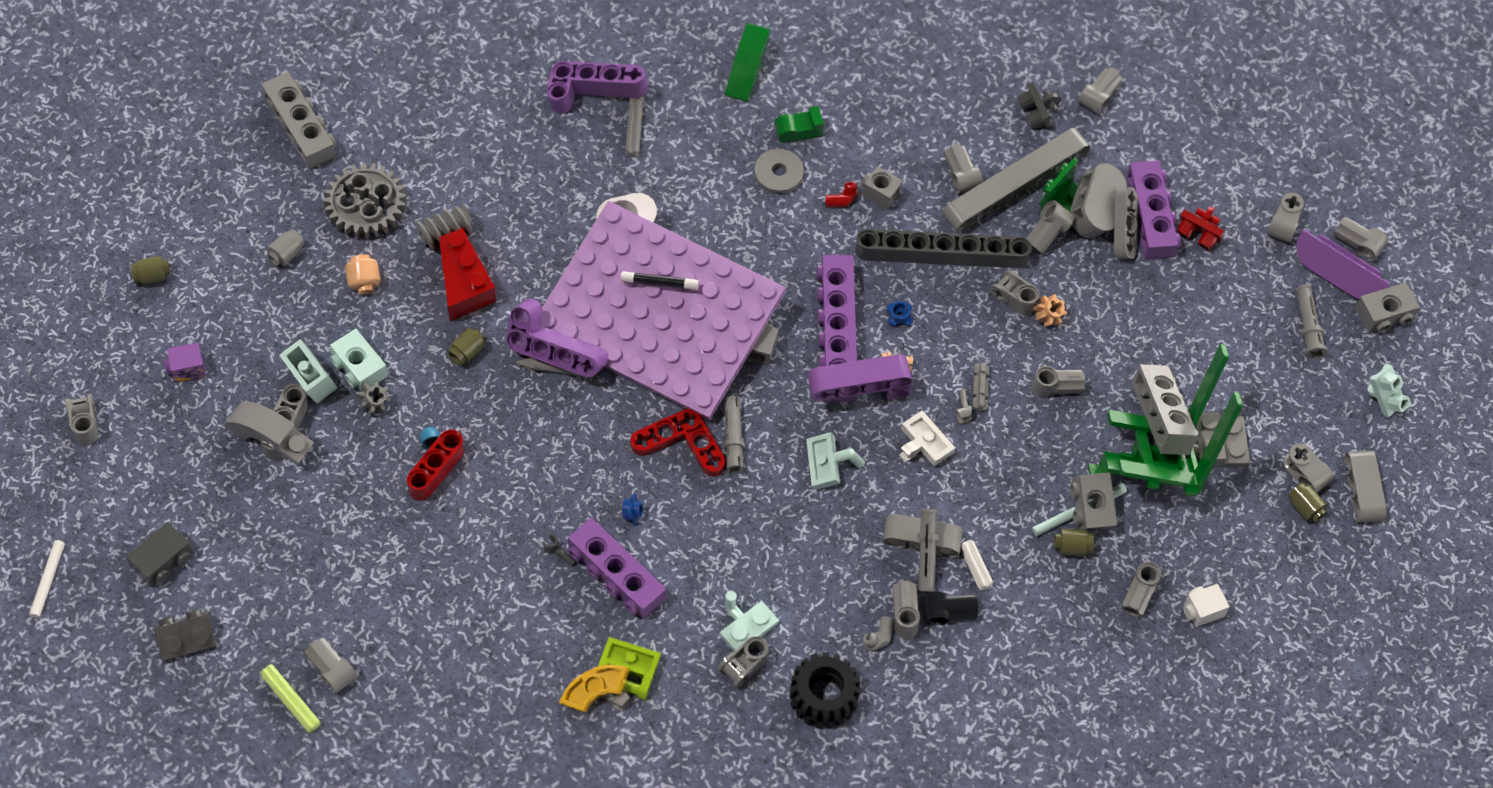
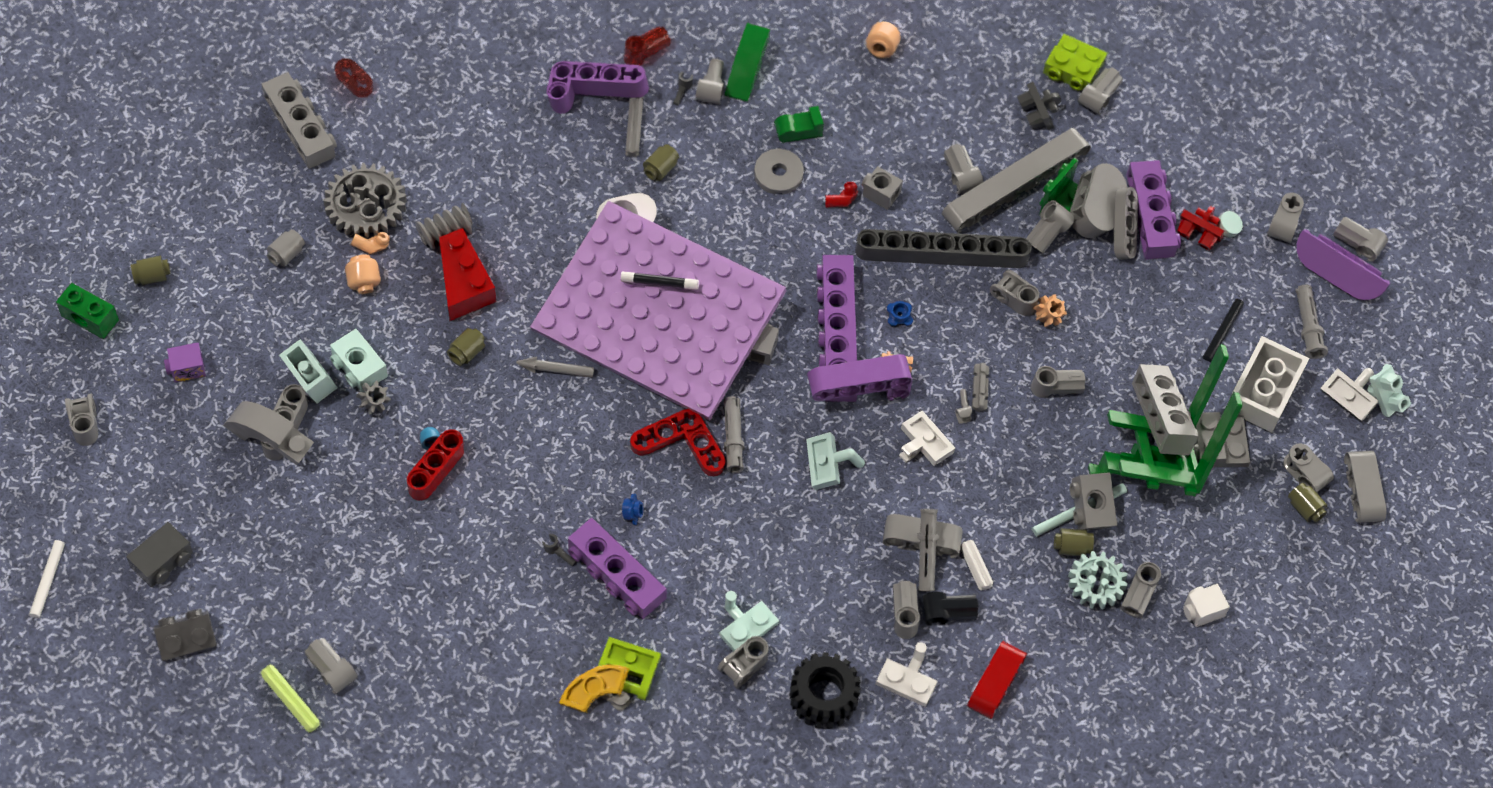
medium lavender beam [506,298,608,378] -> none
light grey arm [863,616,894,651] -> none
light grey brick [1355,282,1420,333] -> none
none -> green brick [56,282,119,340]
none -> clear red beam [335,58,373,98]
none -> light nougat arm [350,232,390,254]
none -> clear red piece [624,26,671,66]
none -> olive brick [643,144,679,181]
none -> dark grey hand [673,71,693,106]
none -> light grey pin [696,58,724,105]
none -> light nougat head [866,22,900,58]
none -> white plate [875,642,937,707]
none -> red beam [967,641,1027,719]
none -> lime plate [1043,34,1107,90]
none -> light aqua gear [1068,551,1127,609]
none -> black bar [1202,299,1244,363]
none -> light aqua tile [1217,211,1243,237]
none -> white brick [1227,336,1309,433]
none -> white plate [1321,368,1379,422]

